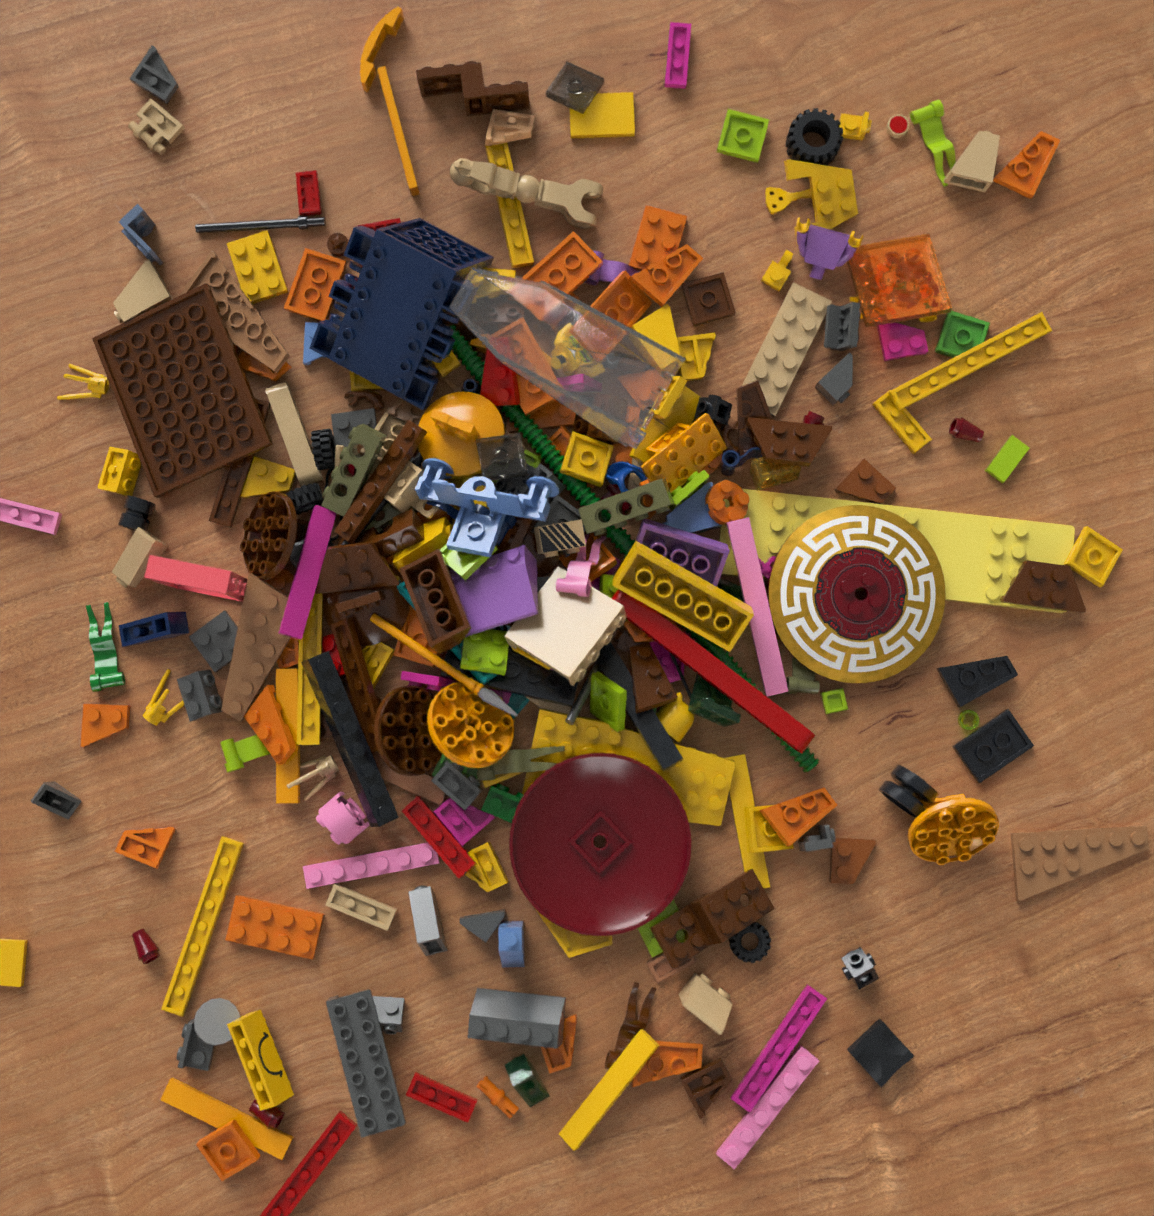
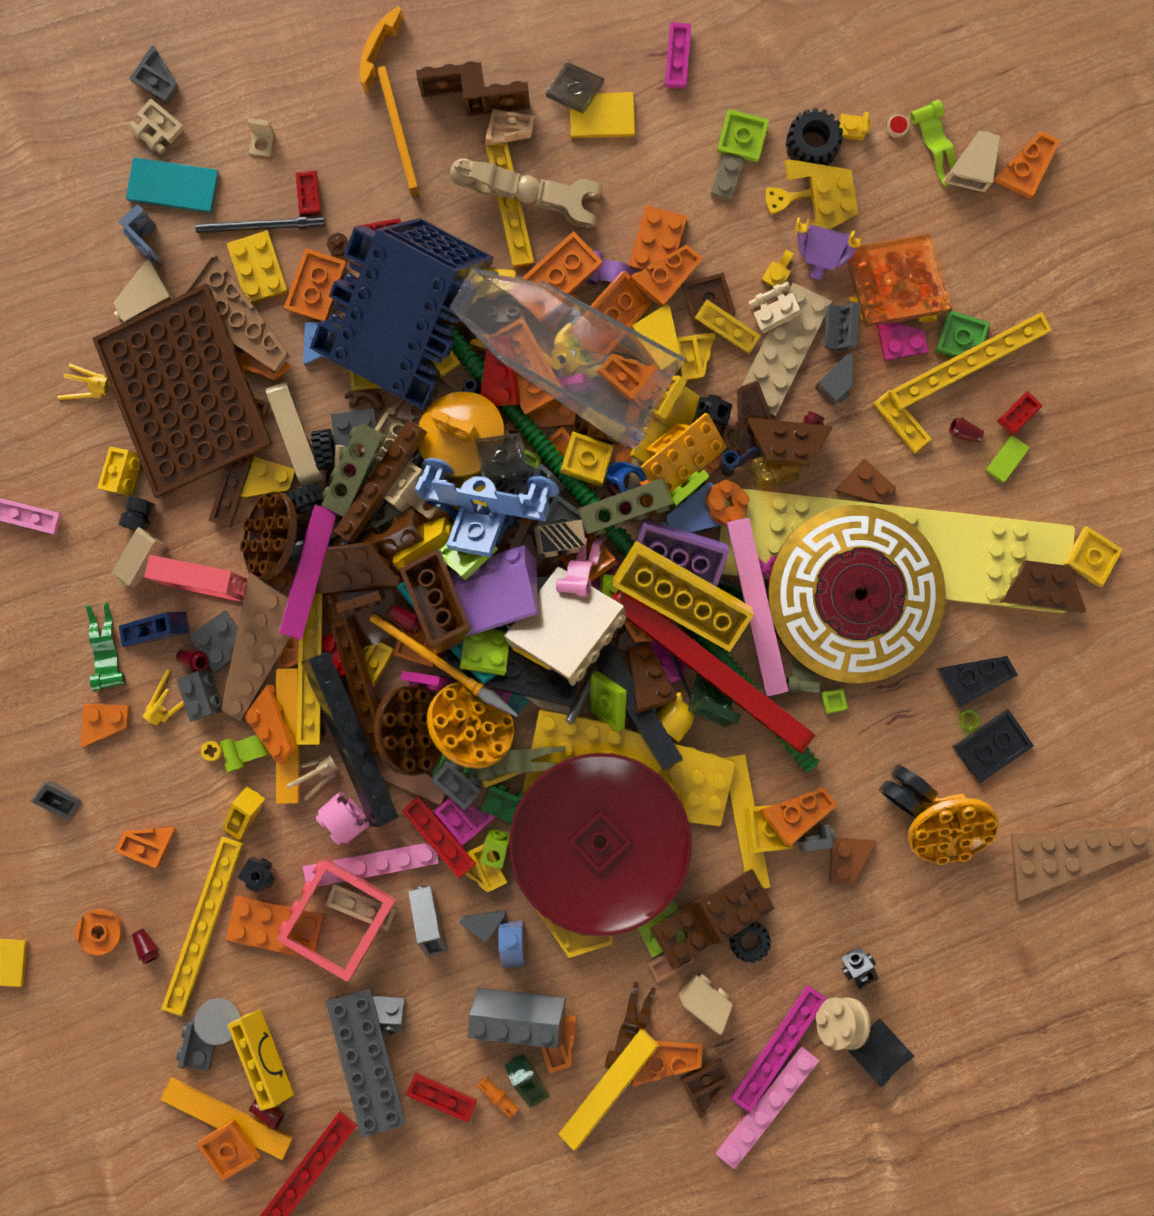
none -> orange plate [75,909,123,956]
none -> teal tile [126,157,219,213]
none -> dark red cone [176,650,209,672]
none -> yellow bush [201,741,223,761]
none -> yellow slope [221,787,265,841]
none -> black brick [237,856,276,892]
none -> tan bracket [247,118,275,158]
none -> coral window [277,858,397,982]
none -> dark red cone [387,605,420,634]
none -> lime bracket [481,829,510,869]
none -> orange wing [597,354,658,401]
none -> yellow tile [695,300,761,354]
none -> dark tan plate [710,153,744,202]
none -> tan plate [749,281,803,334]
none -> tan wheel [816,997,871,1050]
none -> red plate [997,391,1043,436]

